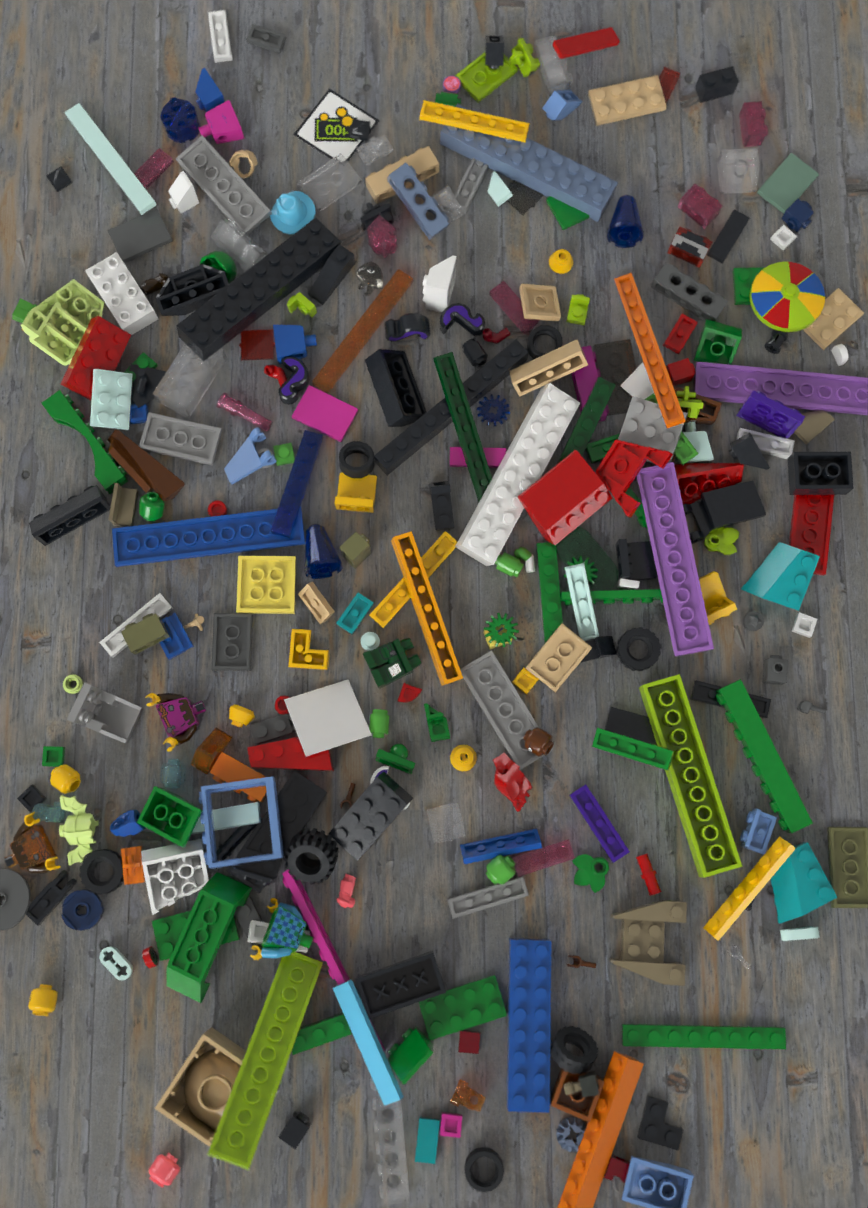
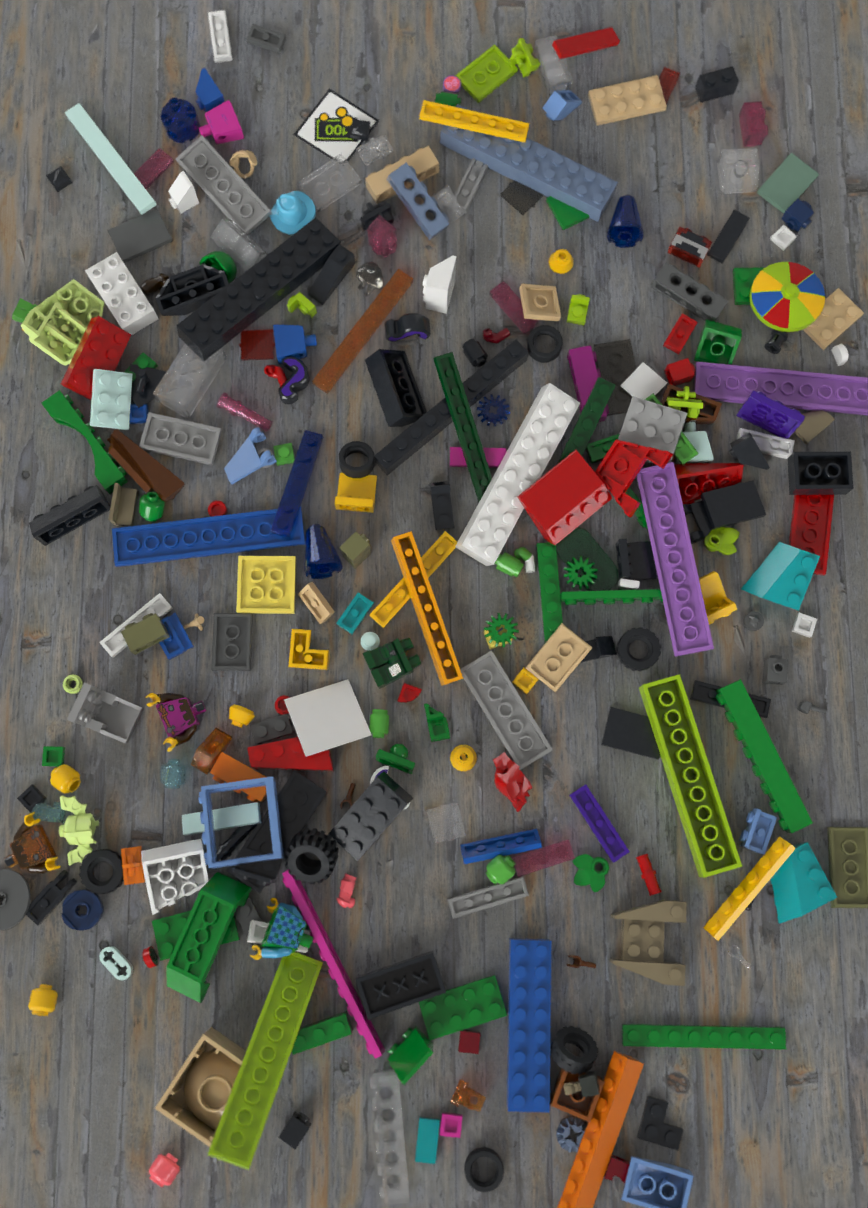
blue rock [110,810,146,837] -> none
green slope [137,786,202,848] -> none
dark pink tile [292,385,359,443] -> none
medium azure tile [333,979,404,1106] -> none
black animal [440,303,485,336] -> none
black slope [485,35,504,69] -> none
light aqua tile [488,171,513,207] -> none
tan brick [509,339,588,397] -> none
reddish brown head [523,727,554,757] -> none
light aqua tile [565,563,599,641] -> none
green plate [592,728,674,770] -> none
orange plate [614,272,685,428] -> none
clear pink brick [678,184,722,229] -> none
light aqua beam [780,927,819,941] -> none

